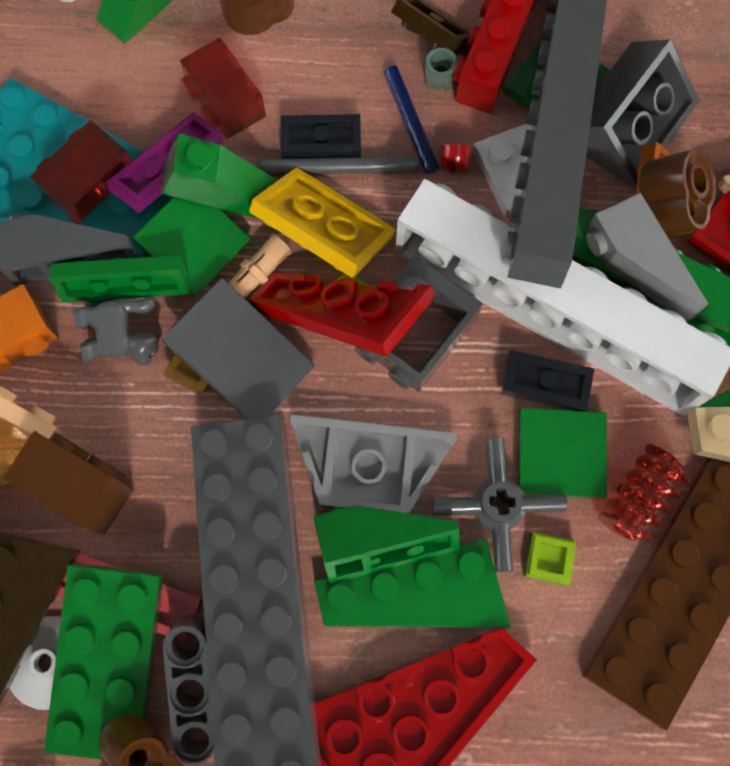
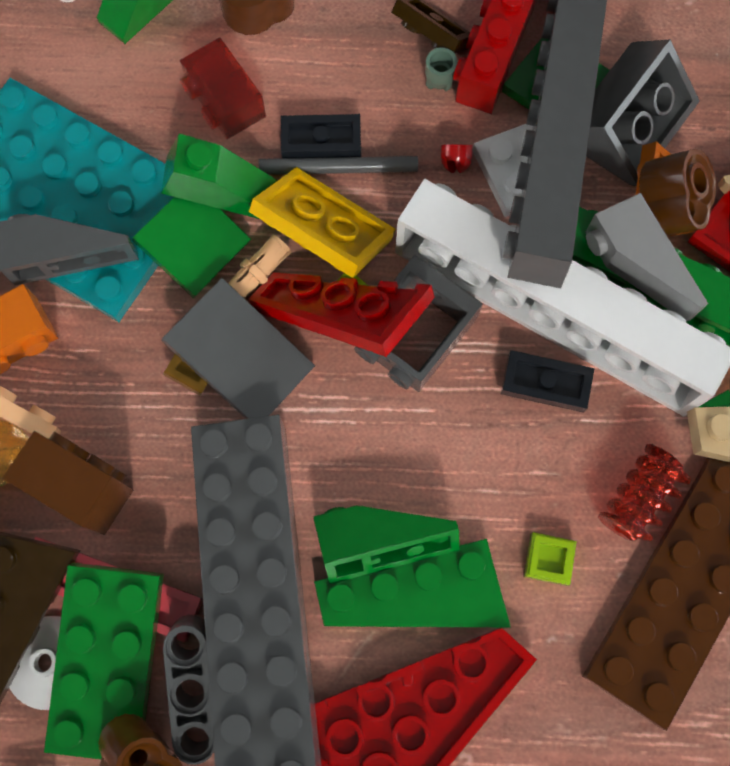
clear red brick [30,120,131,224] -> none
green plate [49,255,189,303] -> none
dark grey animal [73,296,162,366] -> none
magenta tile [107,112,223,213] -> none
light grey wing [290,414,457,513] -> none
clear blue bar [384,66,439,174] -> none
dark grey bar [433,438,567,573] -> none
green tile [517,408,607,500] -> none

